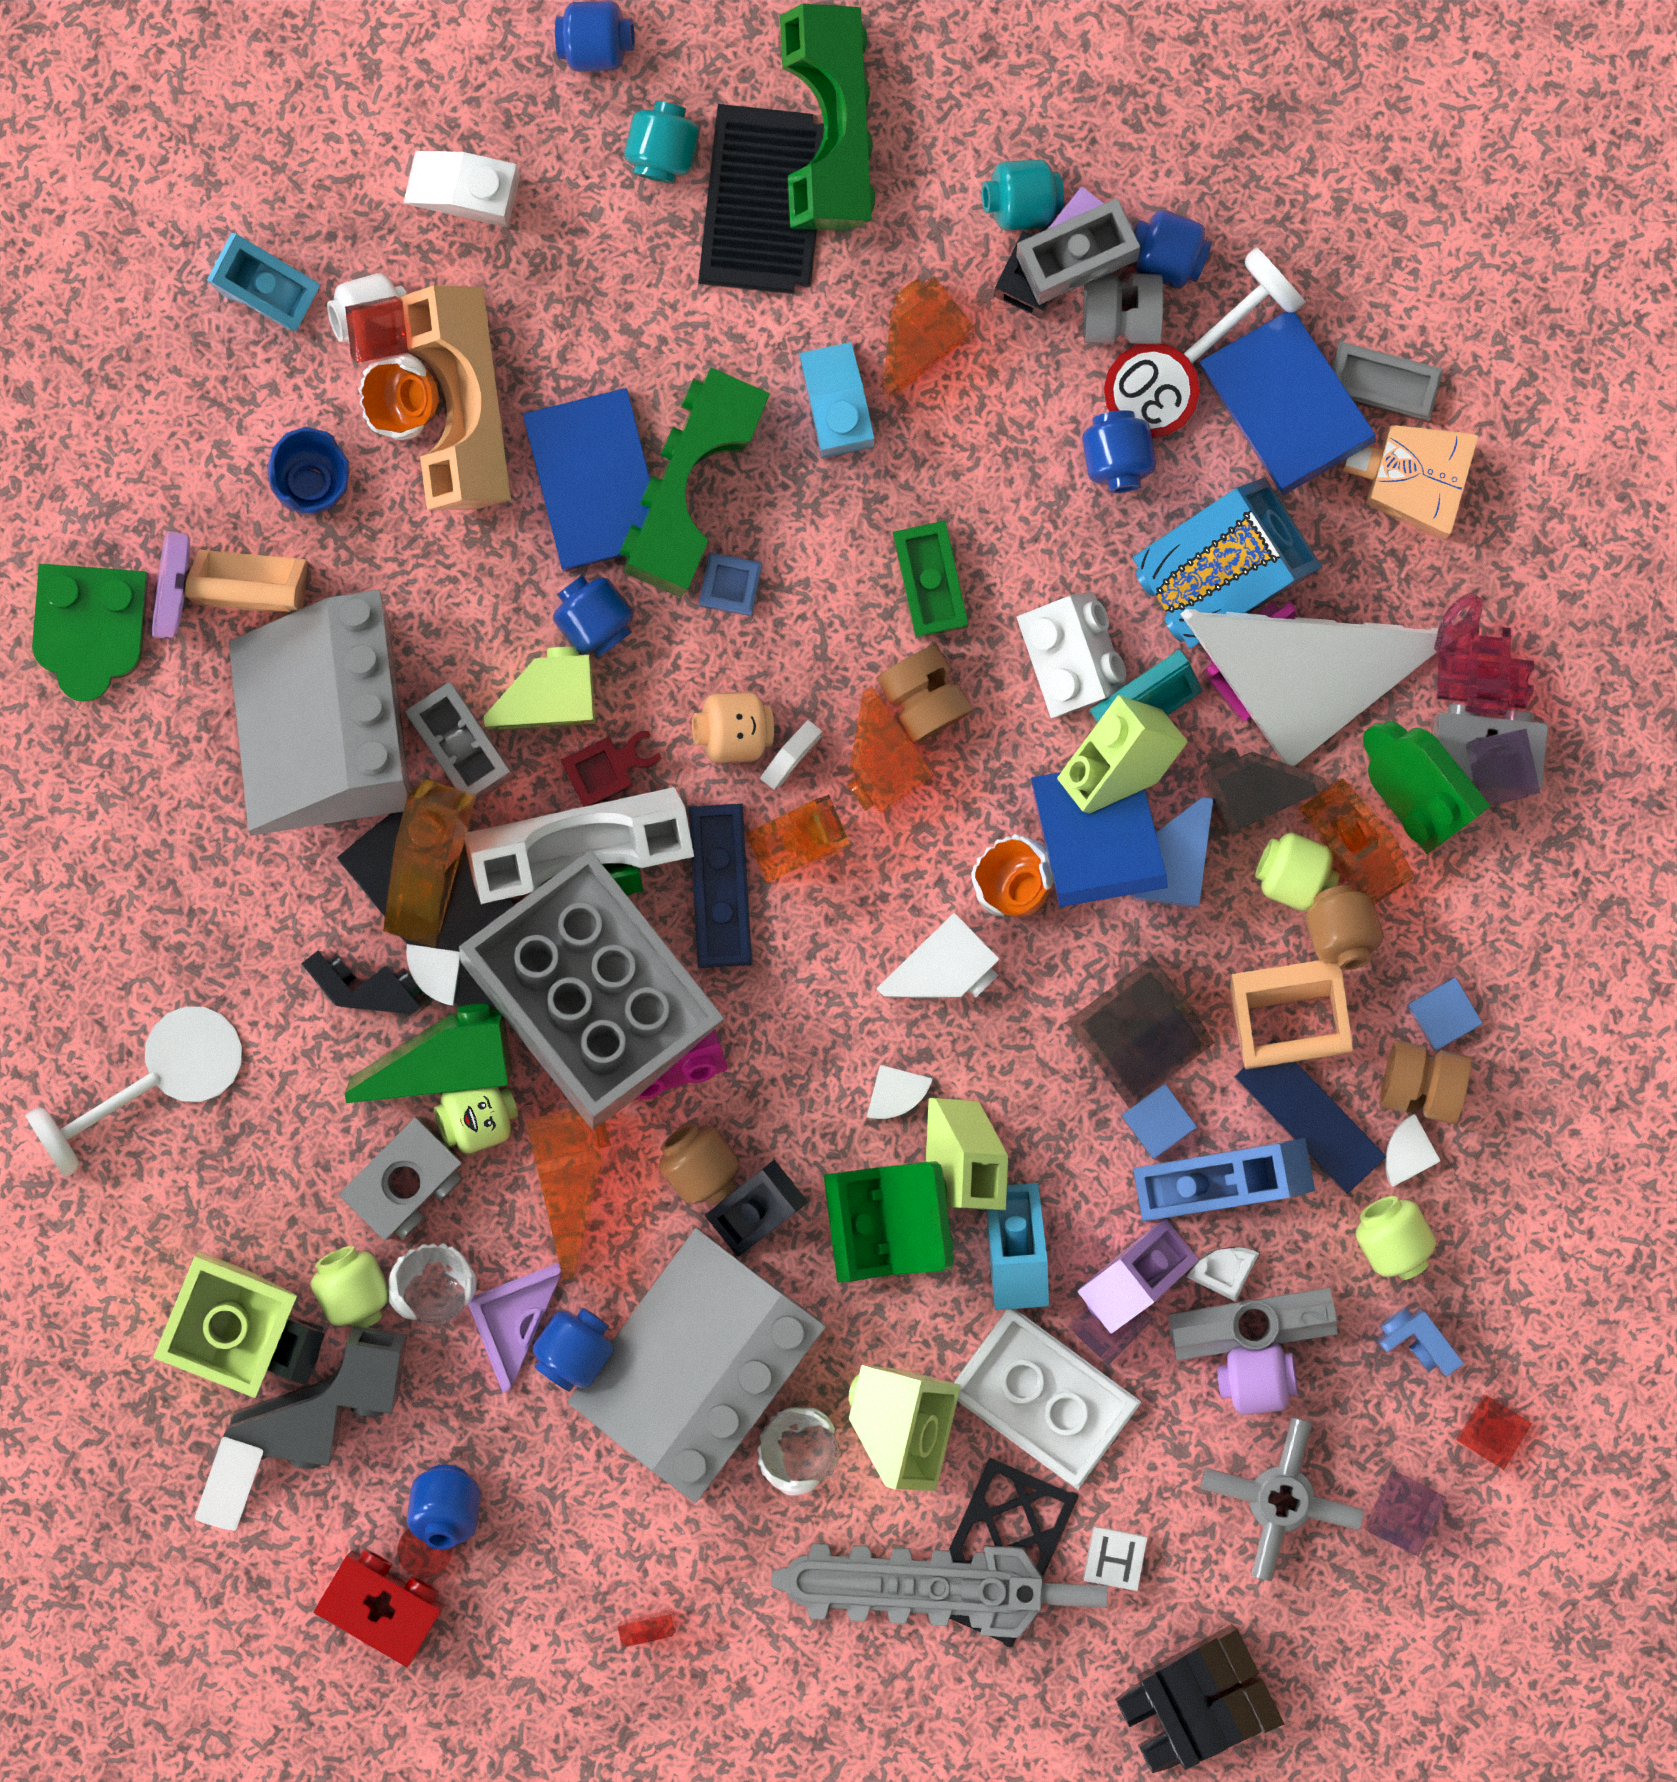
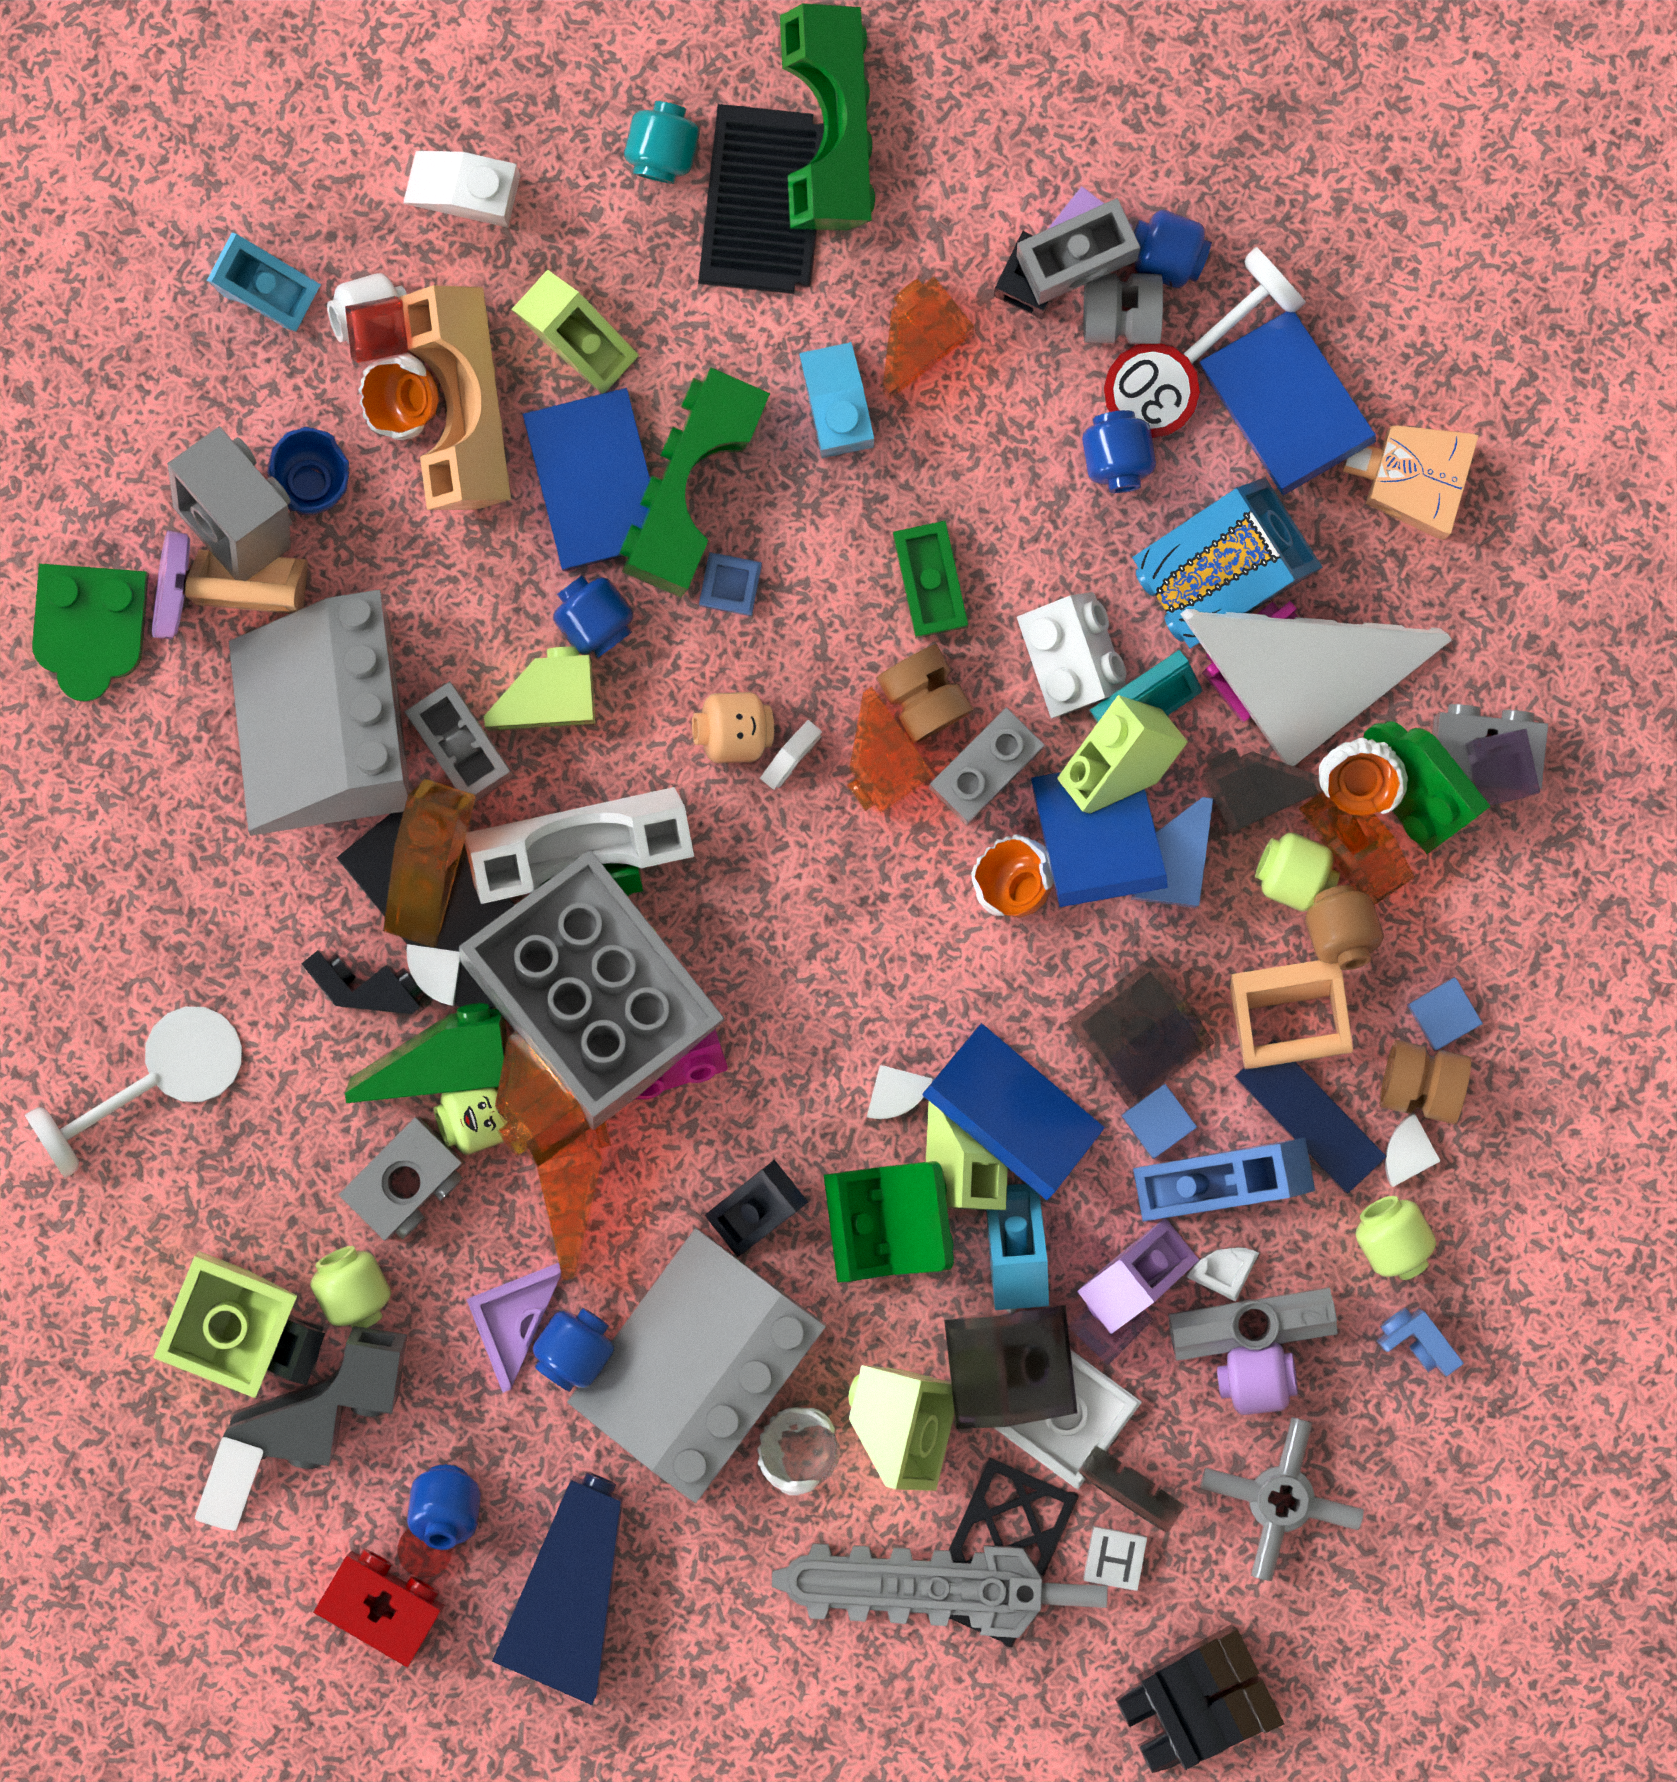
clear hair [389,1243,477,1326] -> none
blue head [555,0,635,72] -> none
dark red plate [560,731,662,807] -> none
clear red tile [618,1609,677,1647] -> none
medium nougat head [659,1122,739,1205] -> none
dark blue tile [689,803,752,968] -> none
clear orange slope [746,795,850,883] -> none
white slope [876,913,999,998] -> none
teal head [982,159,1064,231] -> none
light grey tile [1332,341,1444,423] -> none
clear purple panel [1363,1471,1446,1556] -> none
clear pink piece [1434,593,1534,716] -> none
clear red tile [1455,1394,1532,1470] -> none
none -> light grey brick [167,426,292,581]
none -> dark blue slope [492,1472,623,1705]
none -> clear orange slope [495,1031,590,1167]
none -> yellowish green slope [511,270,639,394]
none -> blue tile [922,1023,1105,1200]
none -> light grey brick [929,707,1045,826]
none -> clear smoke slope [944,1305,1078,1429]
none -> clear smoke tile [1078,1445,1186,1532]
none -> orange hair [1319,737,1408,816]

